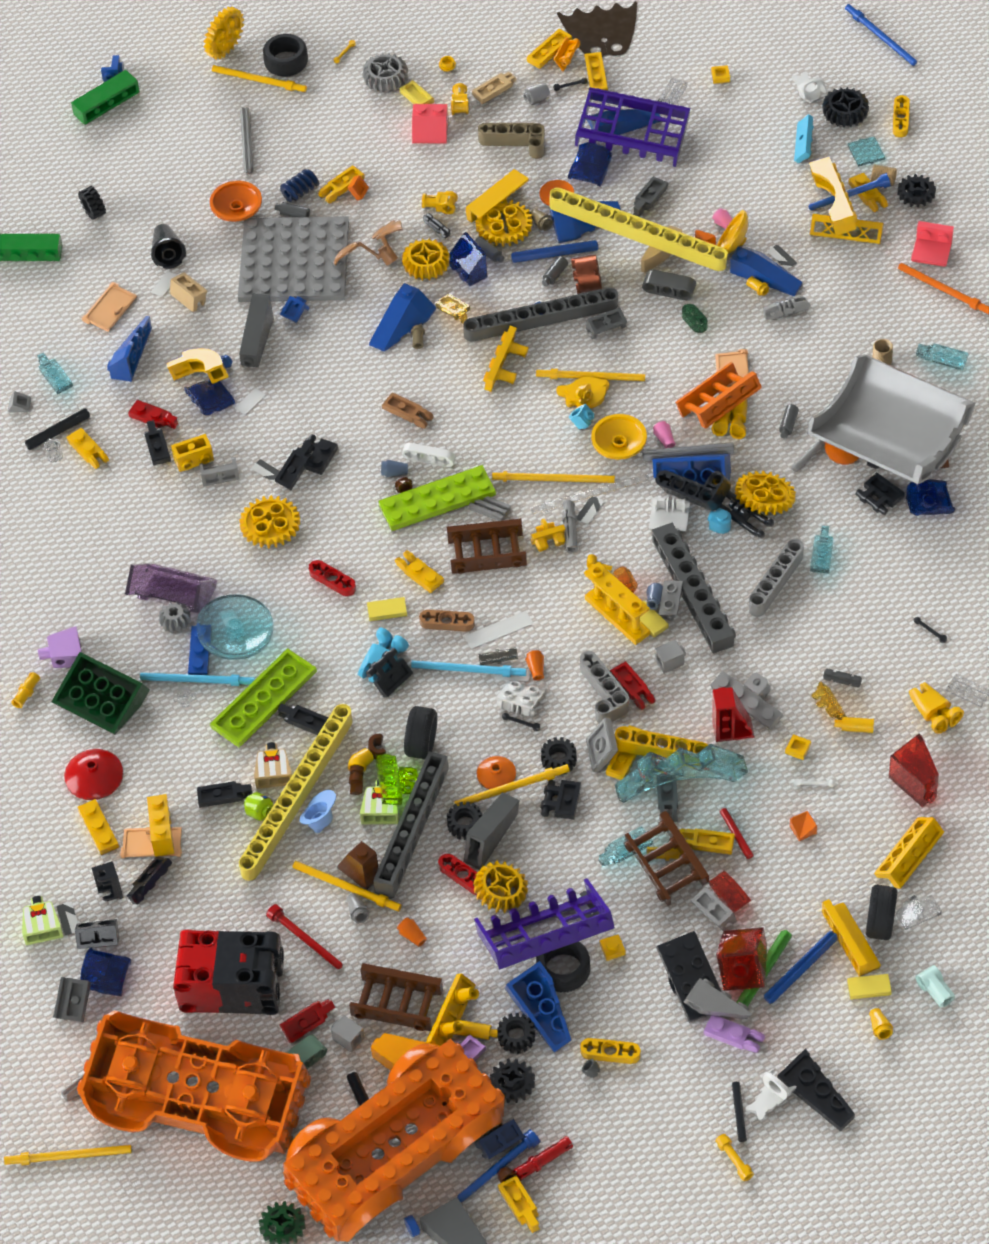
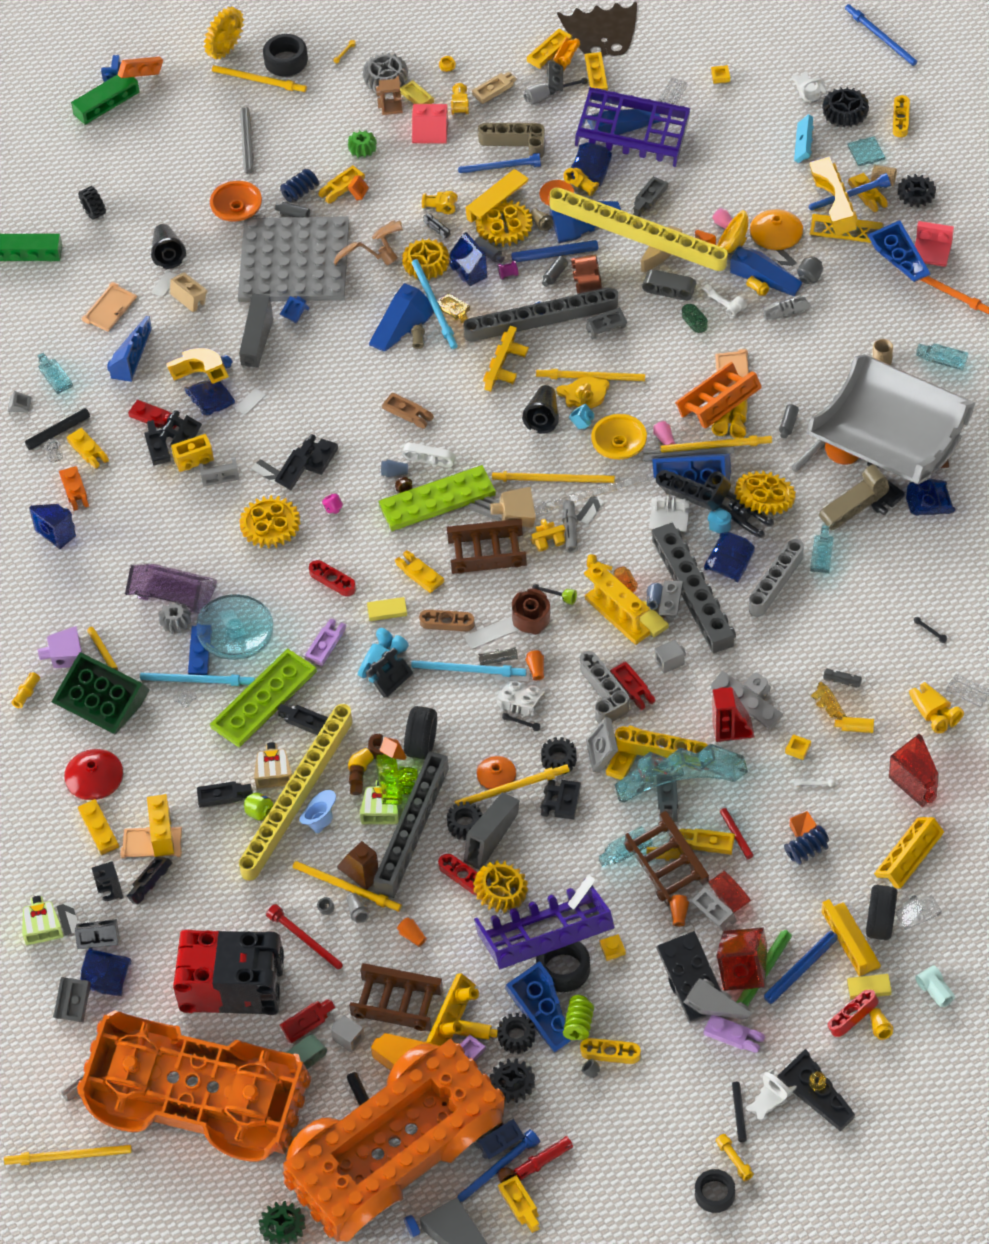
none -> clear blue slope [29,504,76,549]
none -> orange hinge [59,466,89,511]
none -> yellow bar [87,627,118,670]
none -> orange plate [117,56,163,78]
none -> black plate [159,410,202,445]
none -> lavender hinge [305,619,346,666]
none -> dark grey hinge [317,897,335,915]
none -> dark pink piece [322,493,343,514]
none -> bright green gear [348,130,377,158]
none -> medium nougat window [376,75,403,115]
none -> orange slope [380,737,407,760]
none -> medium azure bar [412,259,458,349]
none -> blue piece [458,153,541,173]
none -> tan torso [490,487,536,527]
none -> magenta bush [497,260,519,280]
none -> copper brick [512,589,550,635]
none -> black cone [522,385,559,434]
none -> lime hinge [532,584,577,605]
none -> dark grey hinge [547,60,563,95]
none -> yellow connector [563,168,599,197]
none -> lime piece [563,994,594,1040]
none -> white sticker [568,875,595,909]
none -> yellow bar [660,435,772,453]
none -> orange cone [669,895,689,927]
none -> black tyre [695,1169,735,1213]
none -> white brick [702,284,747,317]
none -> clear blue slope [704,532,755,583]
none -> light orange dish [750,209,803,250]
none -> dark blue piece [784,825,829,865]
none -> dark grey head [797,256,823,284]
none -> clear yellow hinge [809,1071,826,1090]
none -> dark tan beam [819,464,889,530]
none -> red beam [828,990,879,1037]
none -> blue wedge [868,220,930,282]

